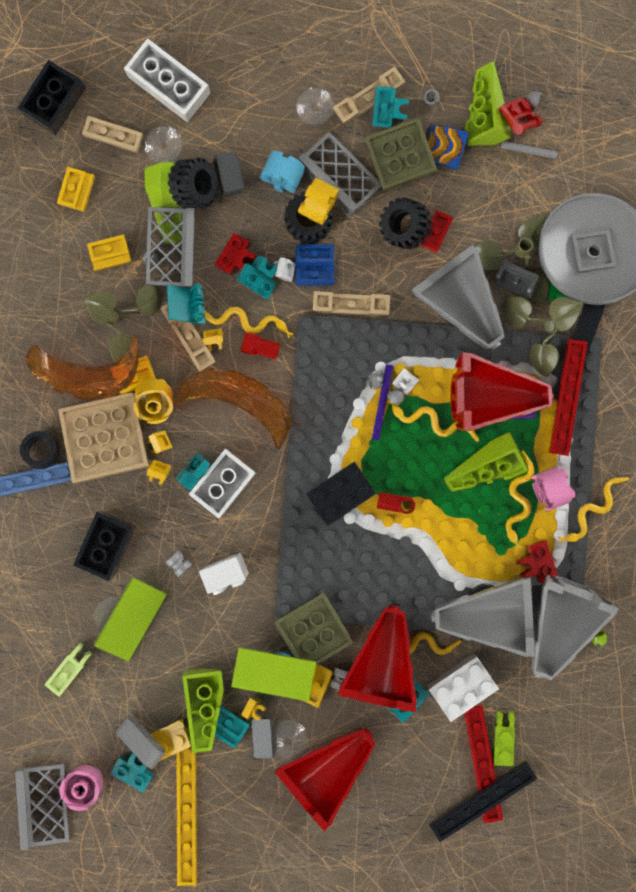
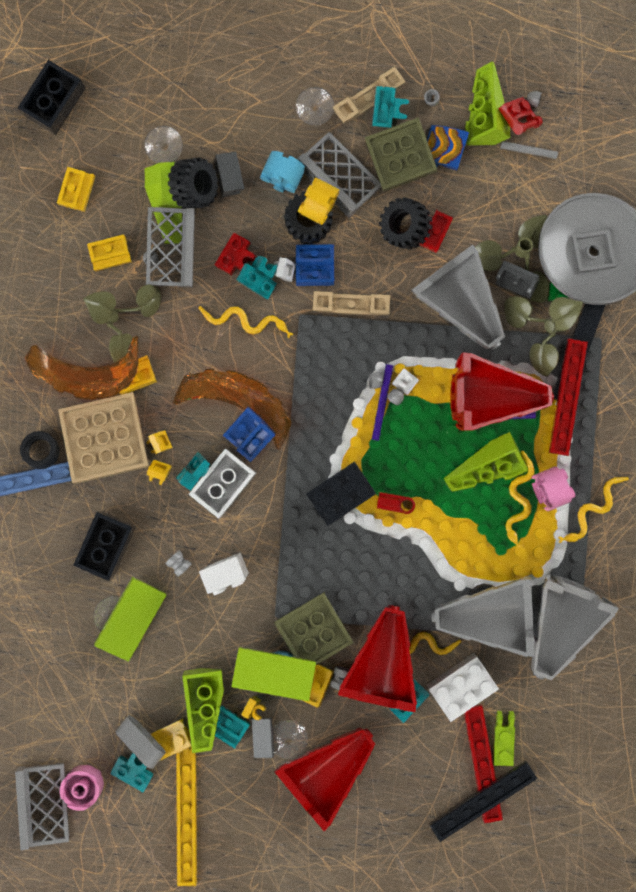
yellowish green hinge [45,643,93,697] -> none
tan plate [82,116,143,153] -> none
white brick [124,38,210,123] -> none
yellow brick [134,379,173,424] -> none
tan slope [160,304,216,372] -> none
teal hinge [166,283,205,325] -> none
yellow tile [203,328,223,351] -> none
red piece [240,332,280,360] -> none
yellow animal [387,401,479,442] -> none
red plate [515,540,558,583] -> none
lime hinge [592,631,607,647] -> none
none -> blue slope [223,406,276,462]

